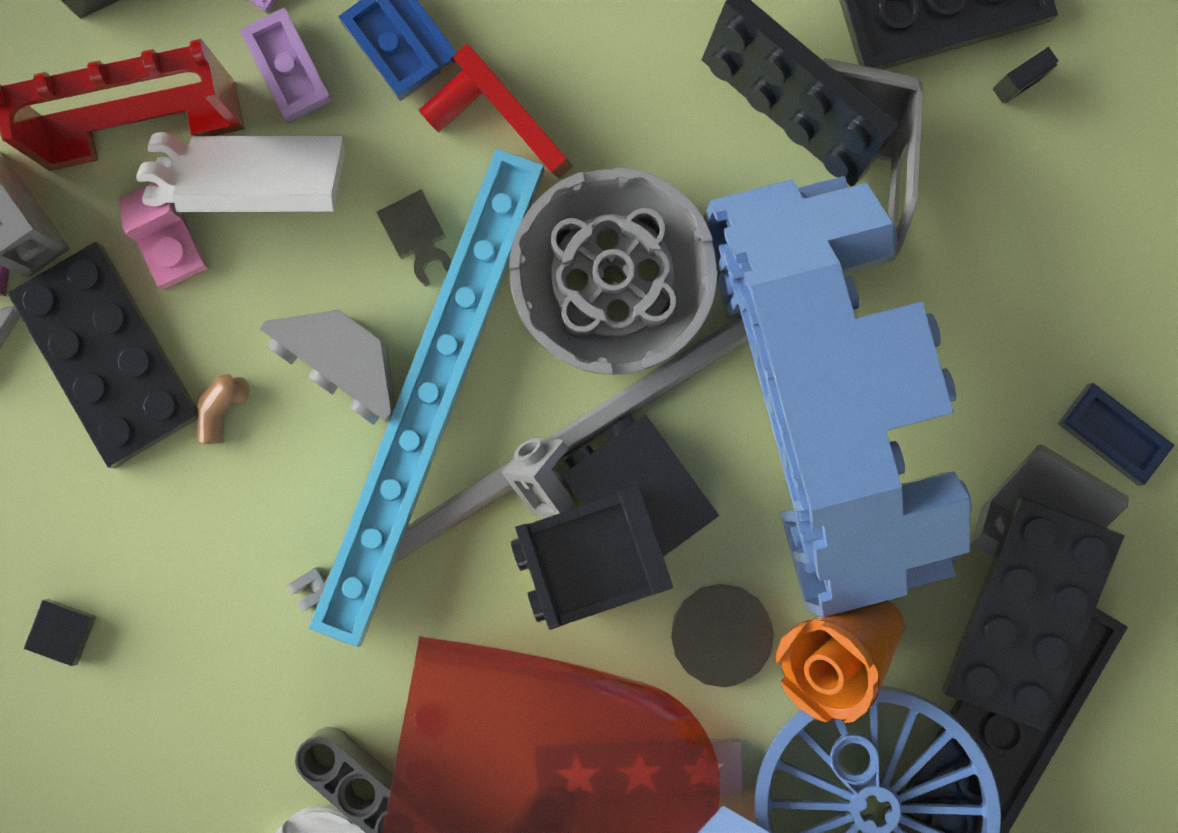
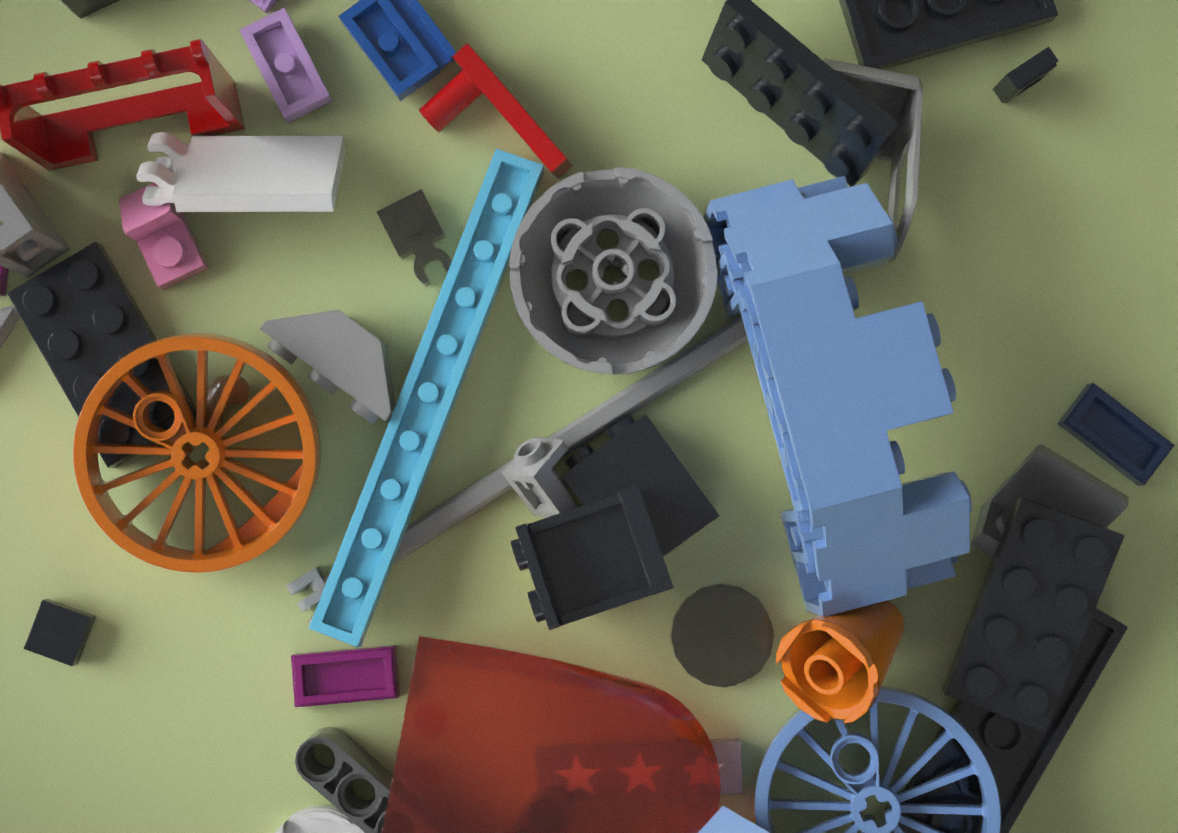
none -> orange piece [73,333,321,573]
none -> magenta tile [291,645,400,707]

